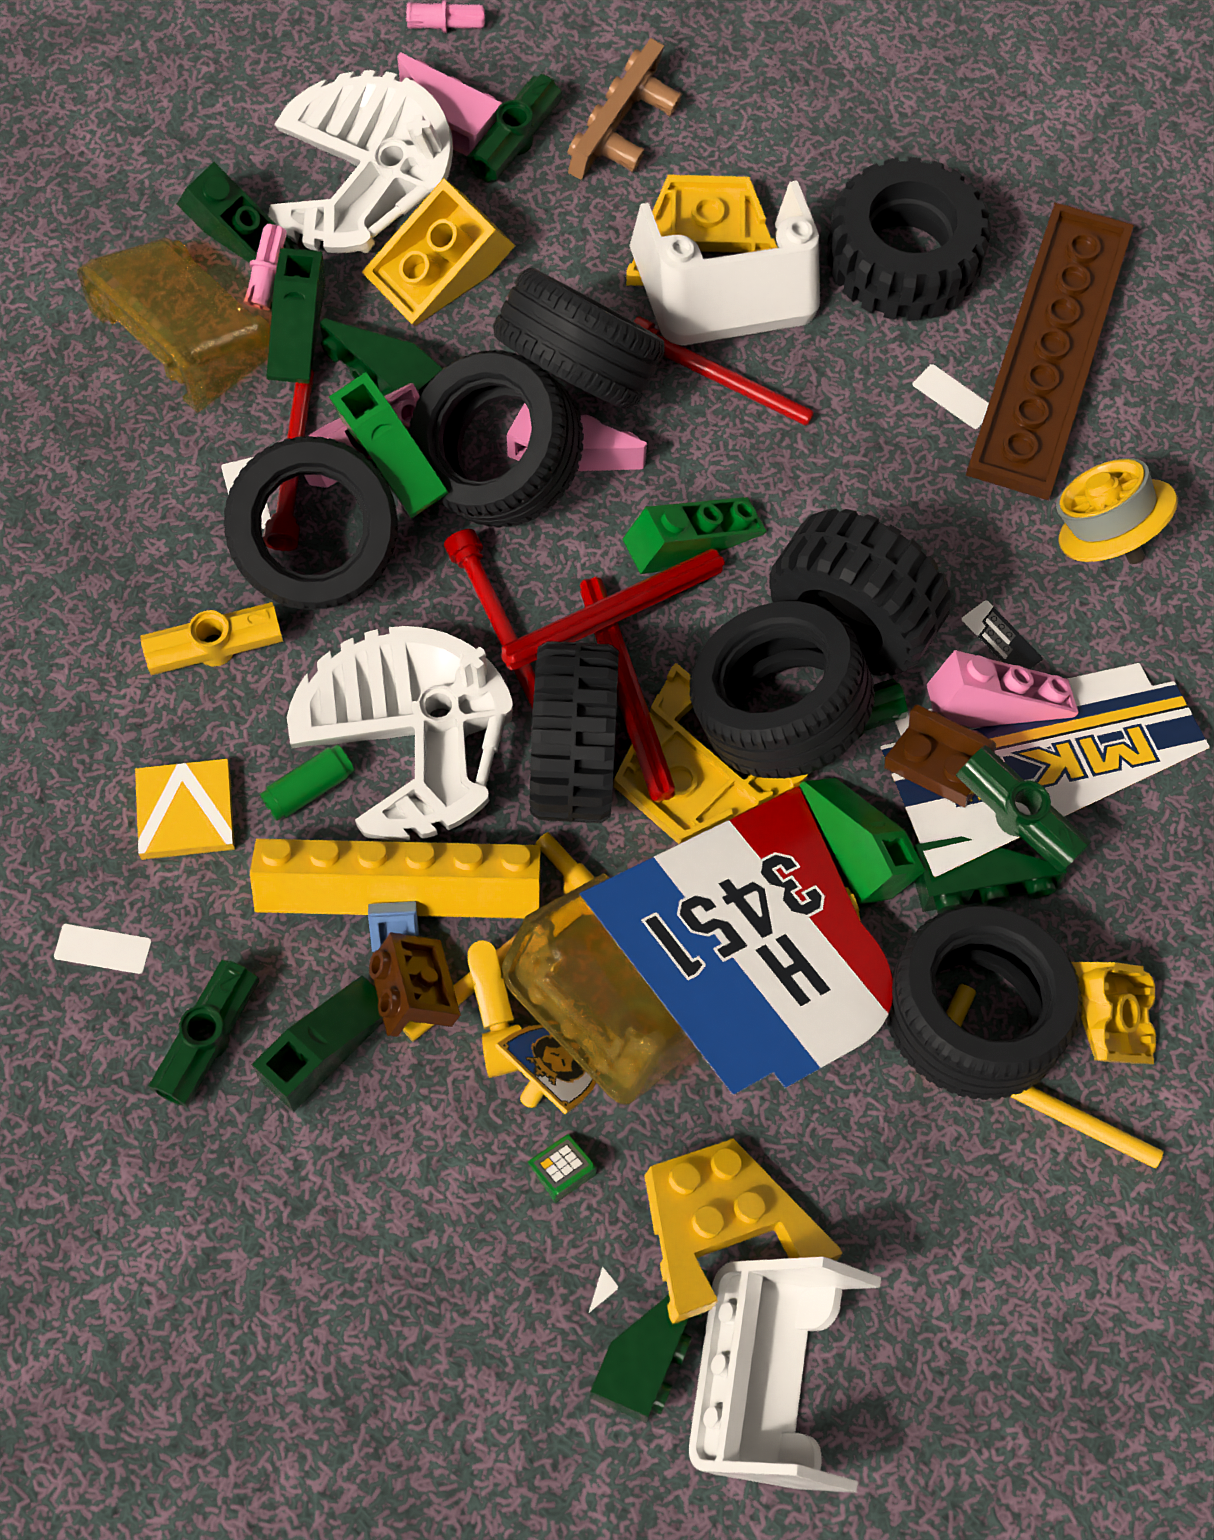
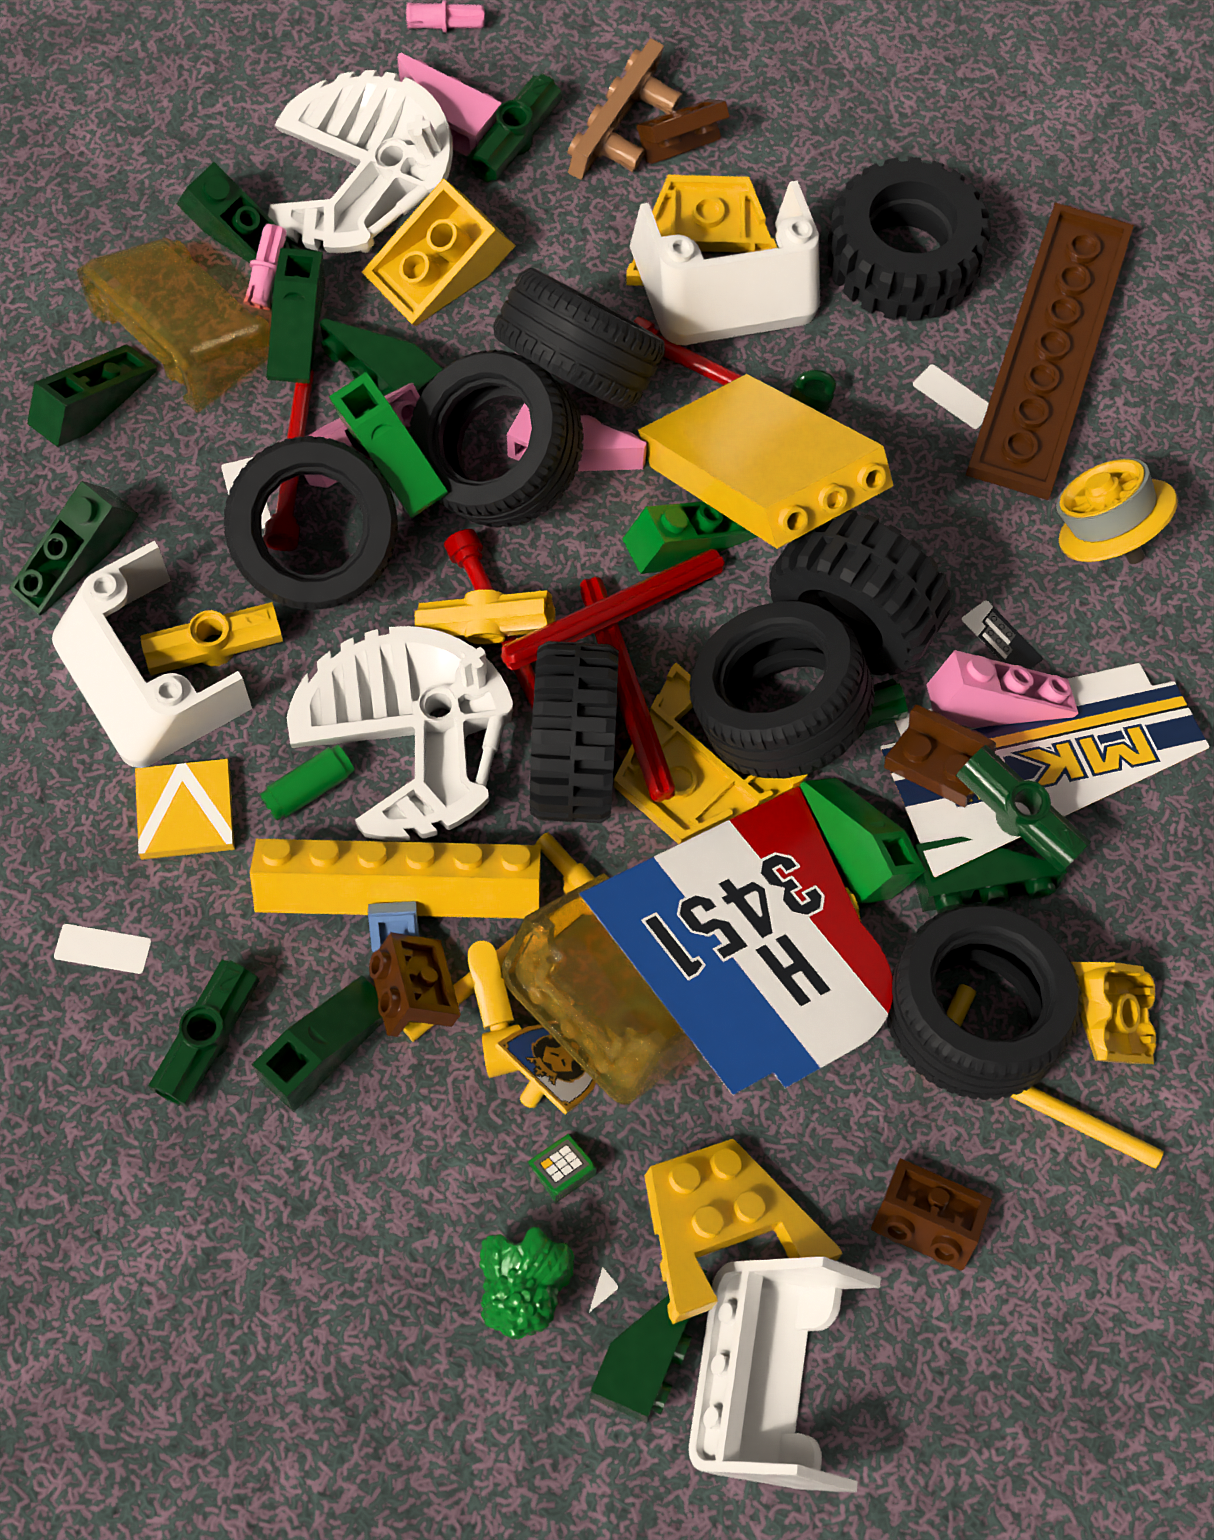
none -> dark green slope [8,481,139,615]
none -> dark green slope [27,344,157,447]
none -> white windscreen [52,541,252,768]
none -> yellow piece [415,590,555,645]
none -> green hair [479,1226,574,1340]
none -> reddish brown bracket [636,99,730,164]
none -> yellow brick [638,374,894,549]
none -> dark green tile [789,370,837,413]
none -> reddish brown bracket [871,1158,992,1270]

